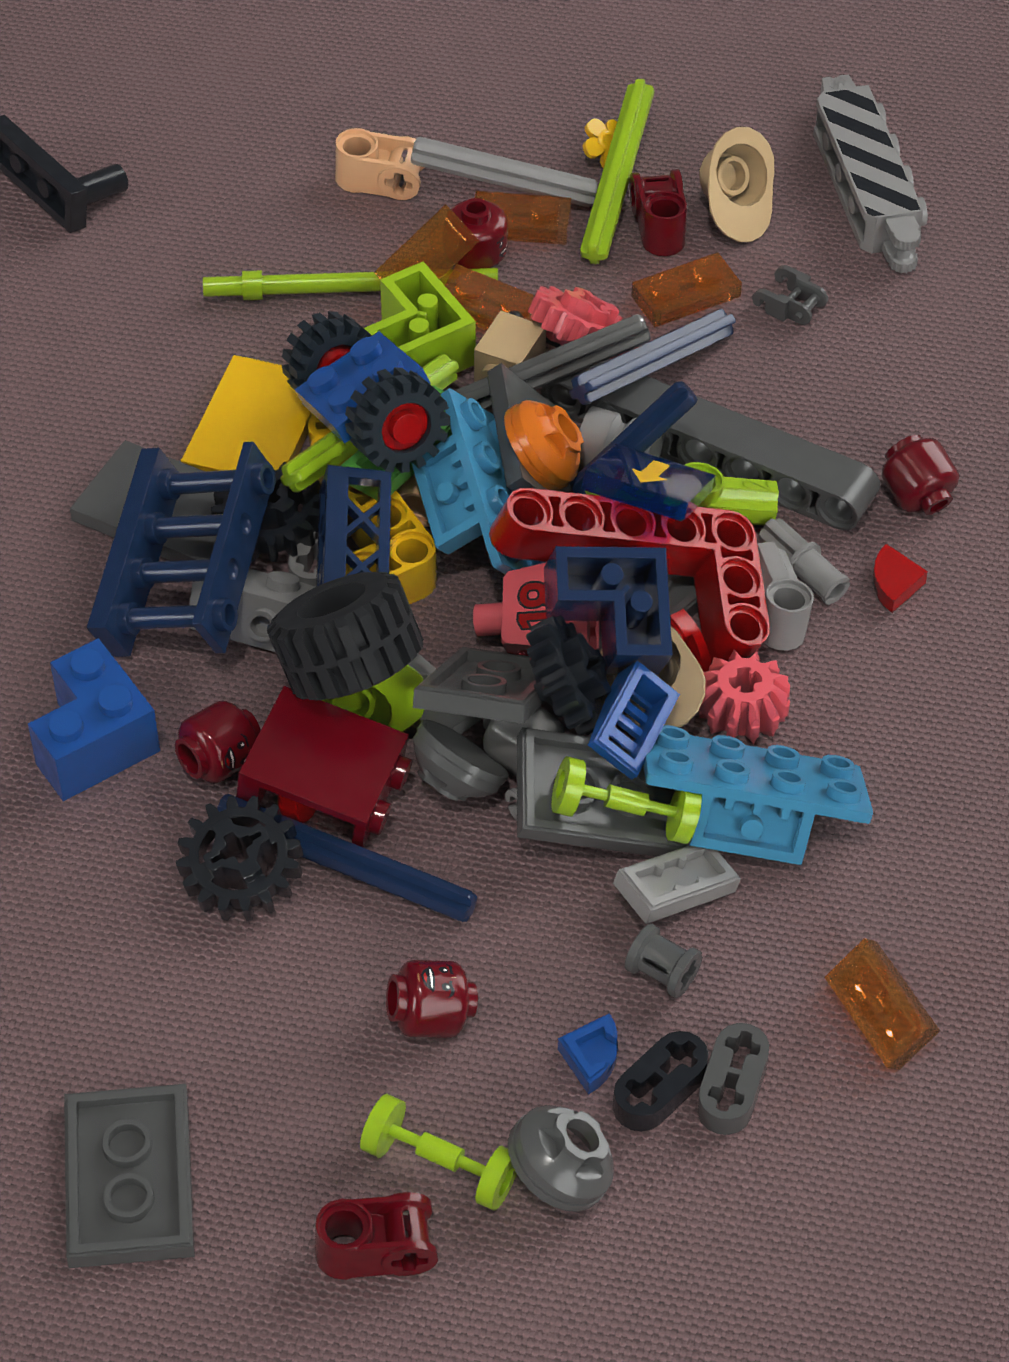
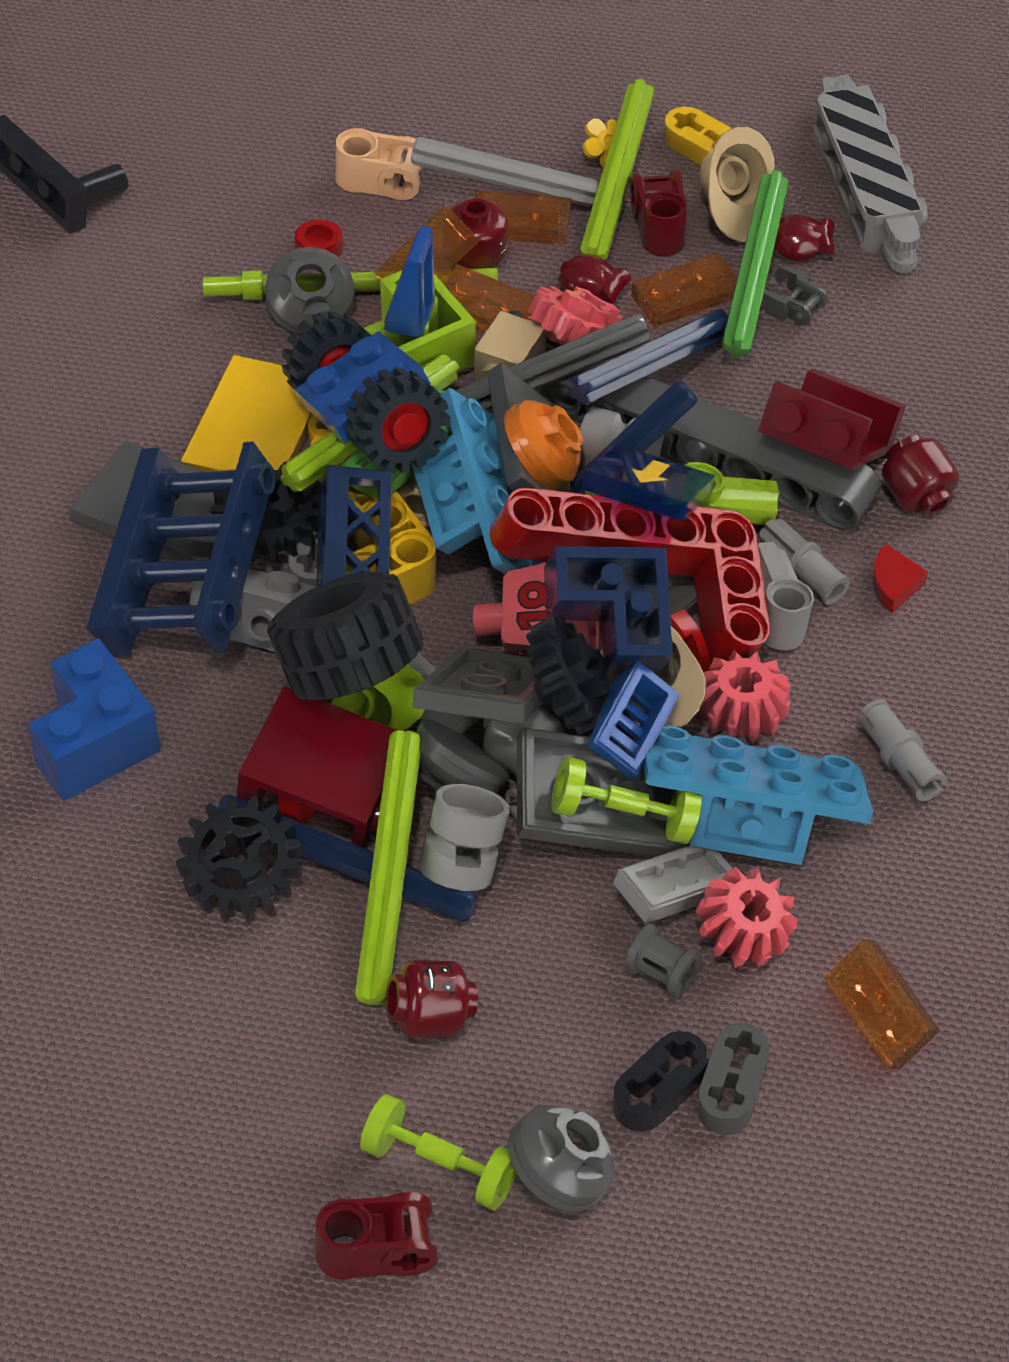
dark grey tile [64,1084,195,1268] -> none
dark red head [175,700,261,784] -> none
blue tile [558,1013,618,1094] -> none
none -> dark grey piece [265,247,355,335]
none -> red tile [294,219,343,257]
none -> lime axle [355,730,421,1006]
none -> blue slope [384,226,435,337]
none -> light grey wheel [419,784,509,891]
none -> dark red animal [558,254,631,304]
none -> yellow beam [664,106,732,166]
none -> coral gear [695,866,798,969]
none -> bright green axle [722,170,789,358]
none -> dark red panel [758,369,906,470]
none -> dark red animal [774,214,835,261]
none -> light grey pin [857,699,947,801]

